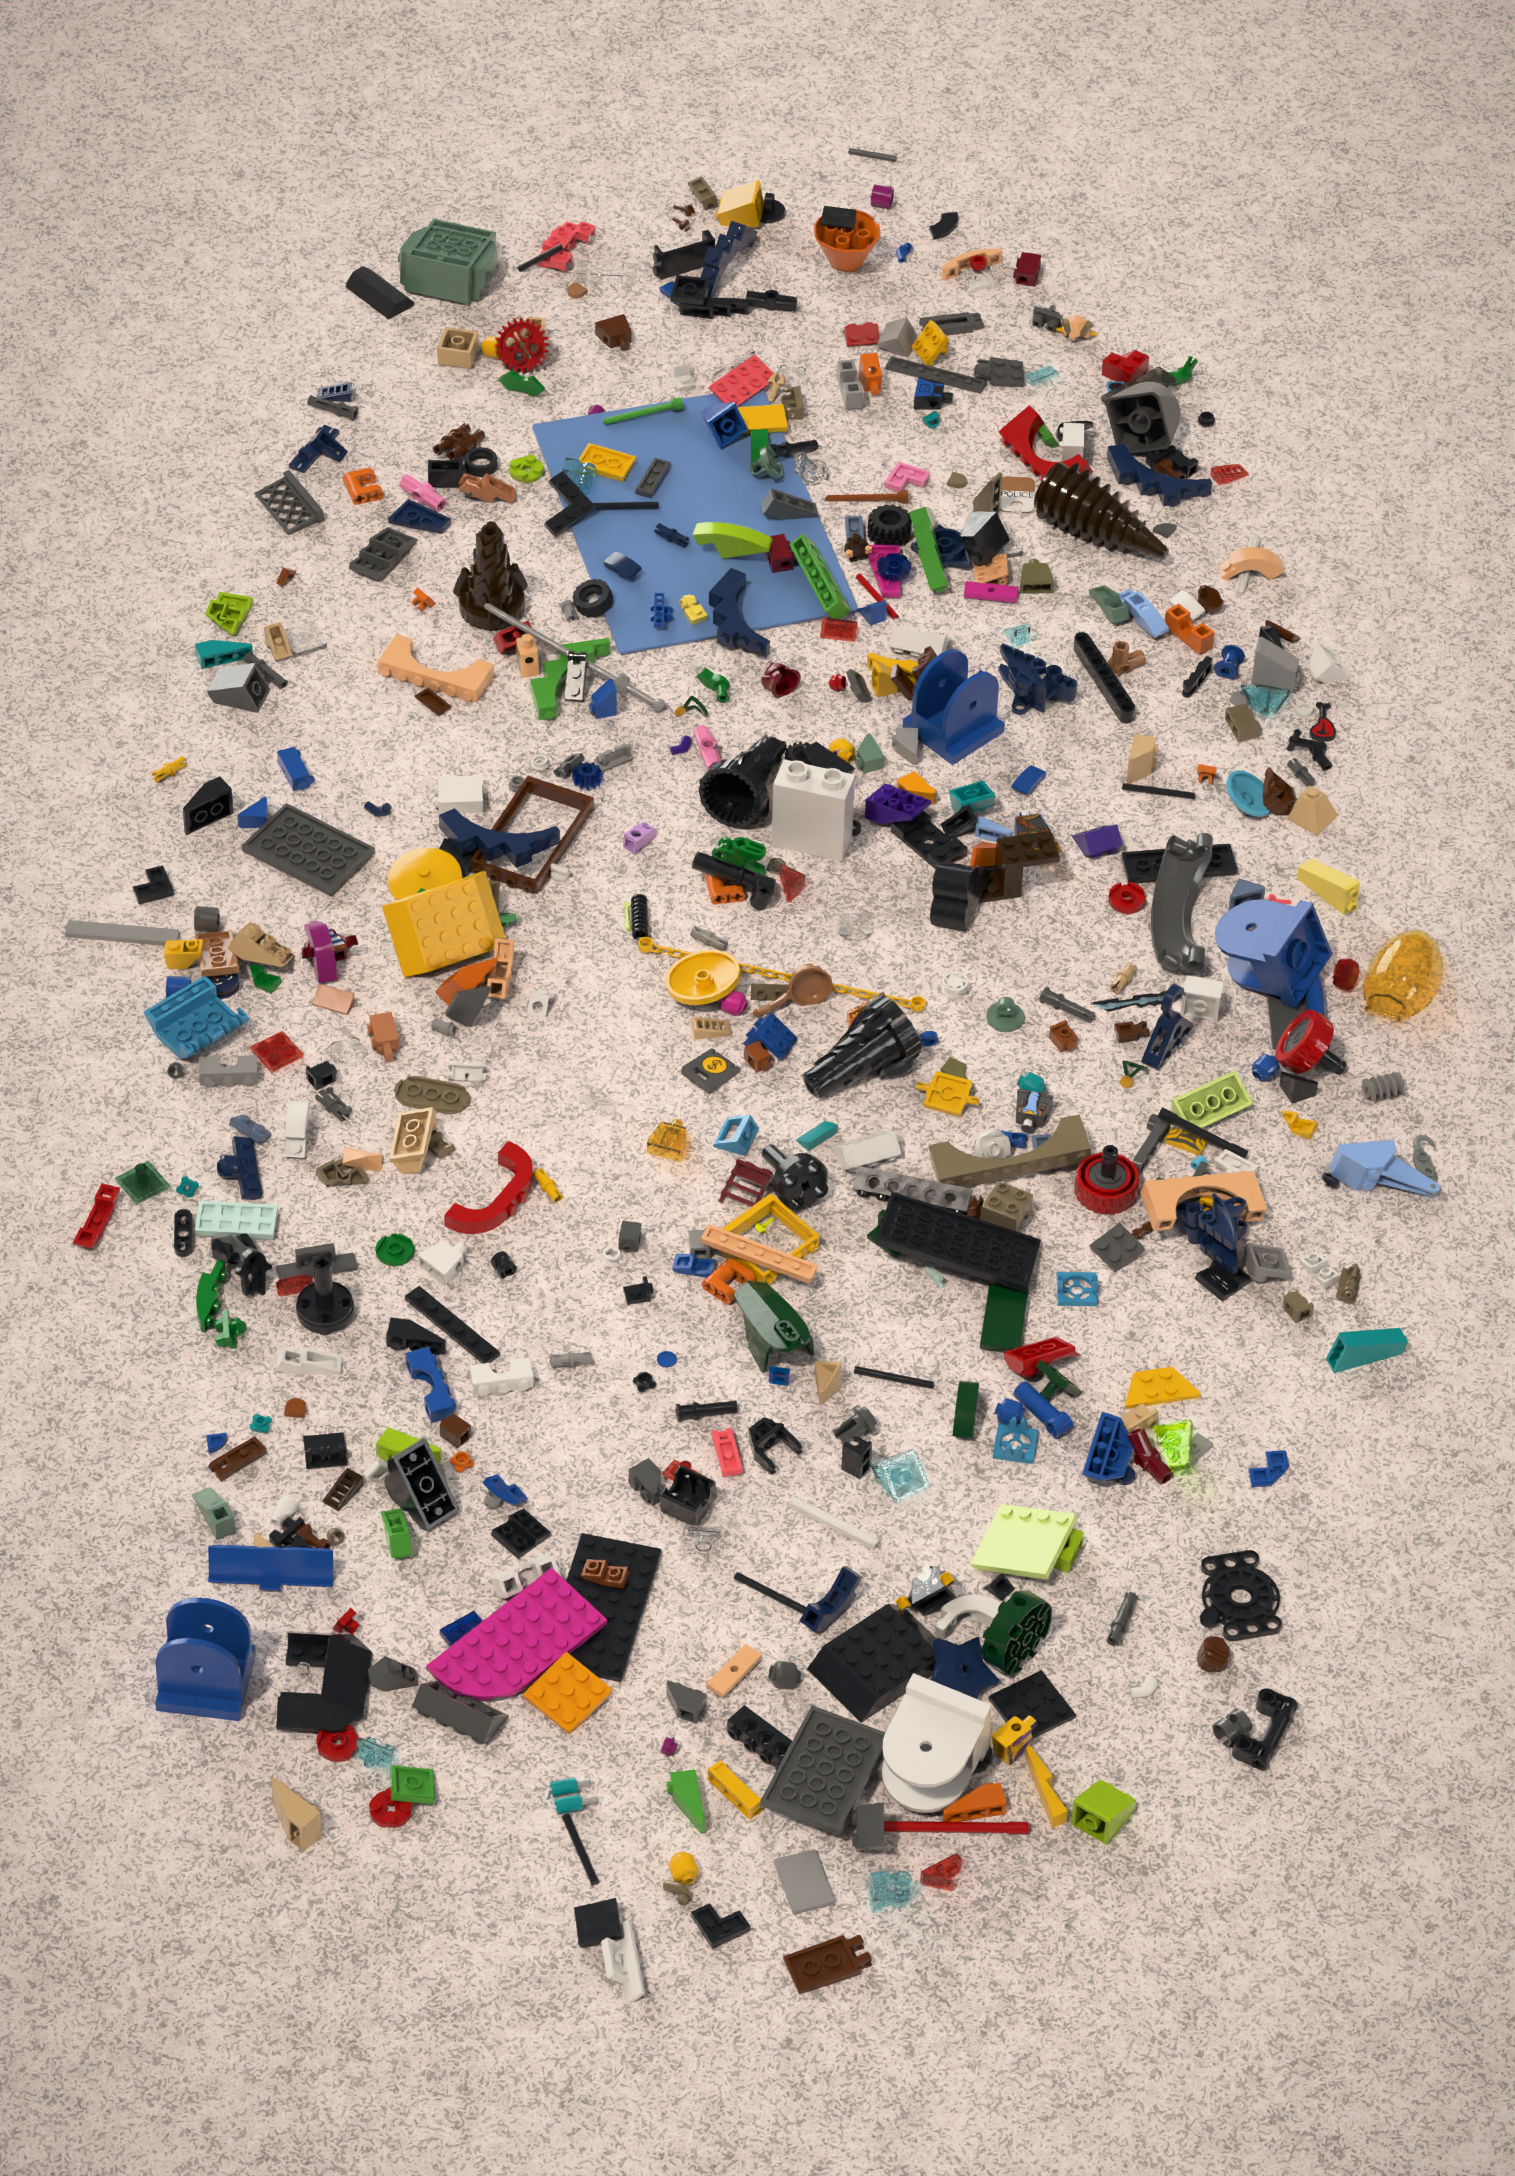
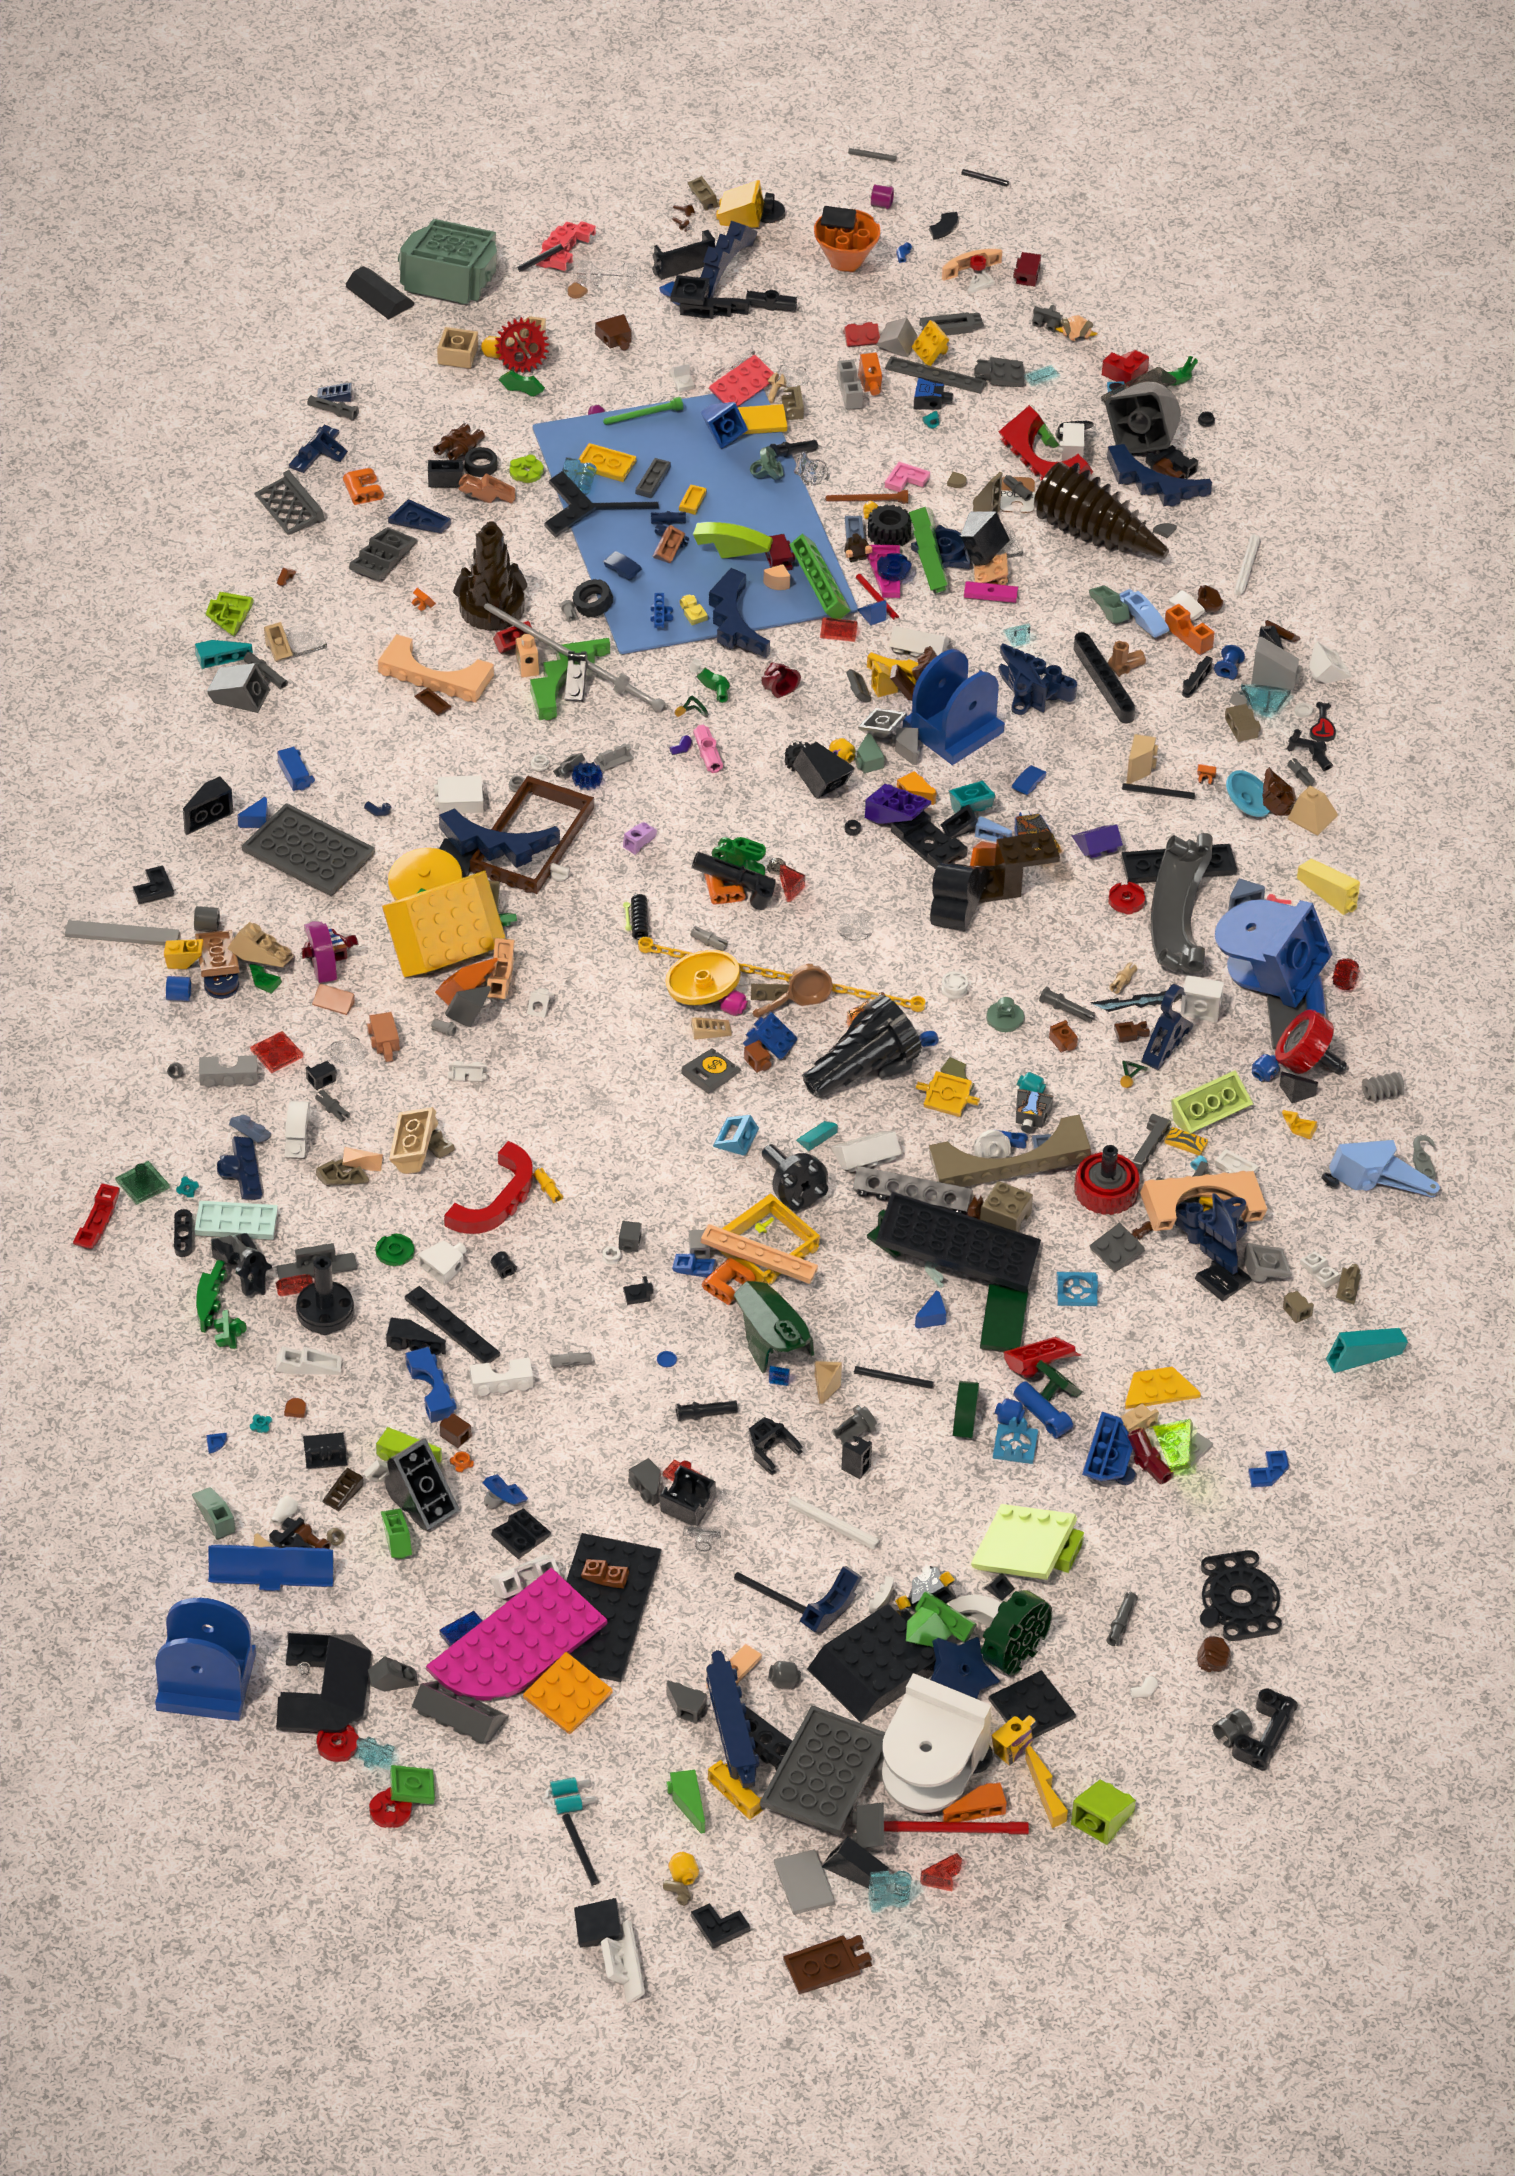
dark azure slope [144,976,249,1059] -> none
yellow pin [152,756,187,782] -> none
reddish brown plate [208,1436,267,1482] -> none
tan slope [271,1777,322,1852] -> none
dark grey hinge [326,1087,352,1113] -> none
red tile [333,1607,360,1634] -> none
dark tan tile [394,1076,470,1115] -> none
bright pink piece [399,474,447,511] -> none
blue slope [589,679,617,719] -> none
black plate [633,1372,656,1392] -> none
clear yellow torso [647,1119,687,1162] -> none
magenta plate [660,1737,678,1757] -> none
black cone [698,734,787,827] -> none
coral plate [711,1428,743,1477] -> none
dark red plate [718,1159,774,1207] -> none
green tile [751,429,768,468] -> none
dark grey slope [761,488,818,519] -> none
white brick [771,759,855,861] -> none
red plate [828,674,846,692] -> none
clear light blue slope [871,1449,930,1503] -> none
olive torso [1020,558,1054,594] -> none
black piece [1157,1107,1248,1159] -> none
clear red slope [1210,464,1249,486] -> none
light nougat arch [1219,547,1284,580] -> none
clear yellow windscreen [1362,930,1443,1023] -> none
none -> dark blue pin [651,511,686,525]
none -> nougat slope [652,525,685,563]
none -> yellow tile [679,484,707,515]
none -> dark blue hinge [706,1650,760,1788]
none -> light nougat brick [763,564,790,590]
none -> black slope [822,1837,889,1890]
none -> light grey slope [858,708,907,738]
none -> yellow plate [863,501,878,519]
none -> white slope [869,1576,894,1614]
none -> bright green slope [906,1607,952,1647]
none -> blue slope [915,1290,946,1329]
none -> bright green plate [915,1592,977,1642]
none -> black bar [961,169,1009,187]
none -> dark grey axle [1003,475,1033,501]

